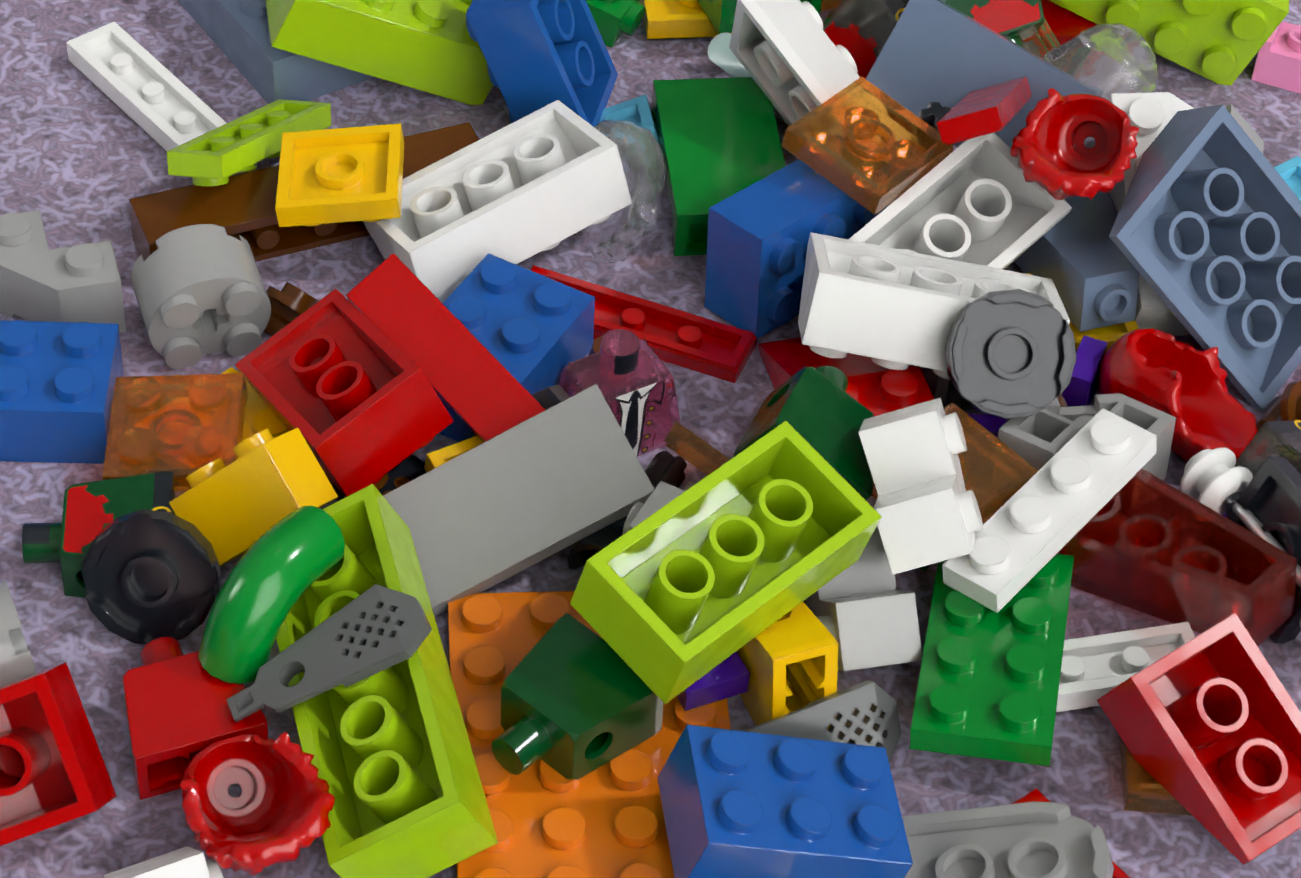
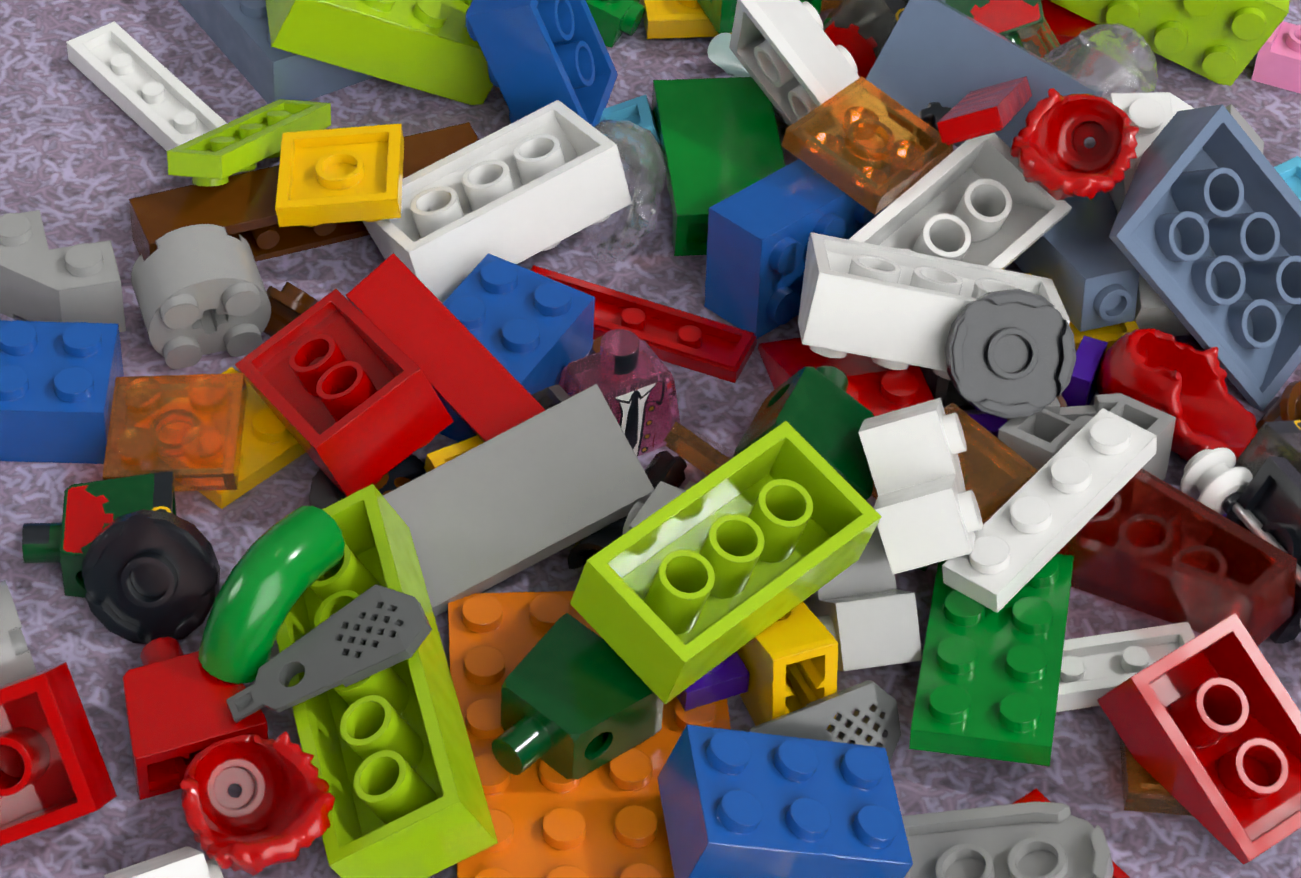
yellow brick [169,427,338,566] -> none

